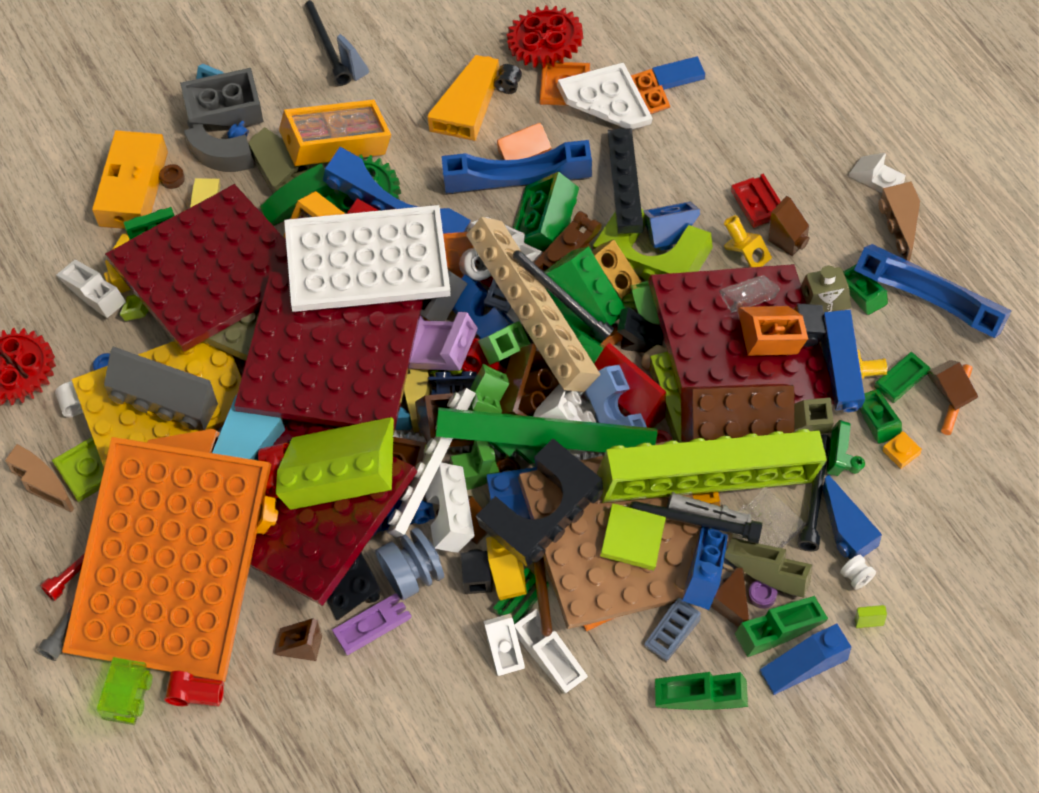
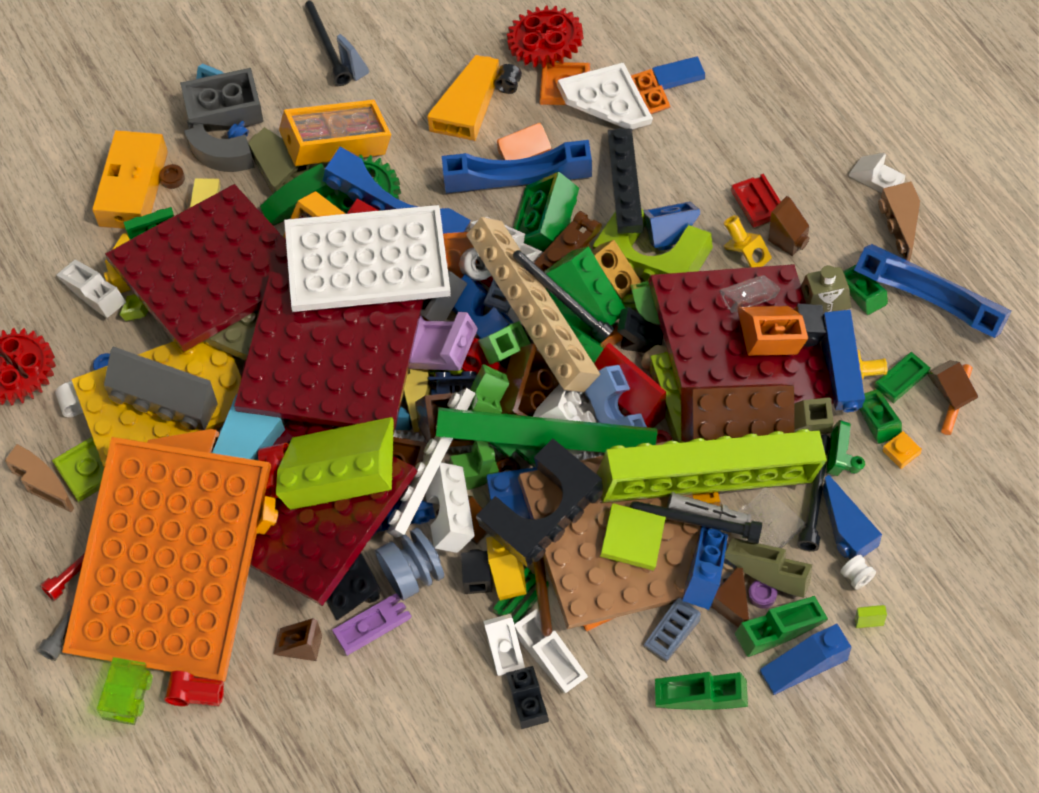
none -> black slope [506,666,549,729]

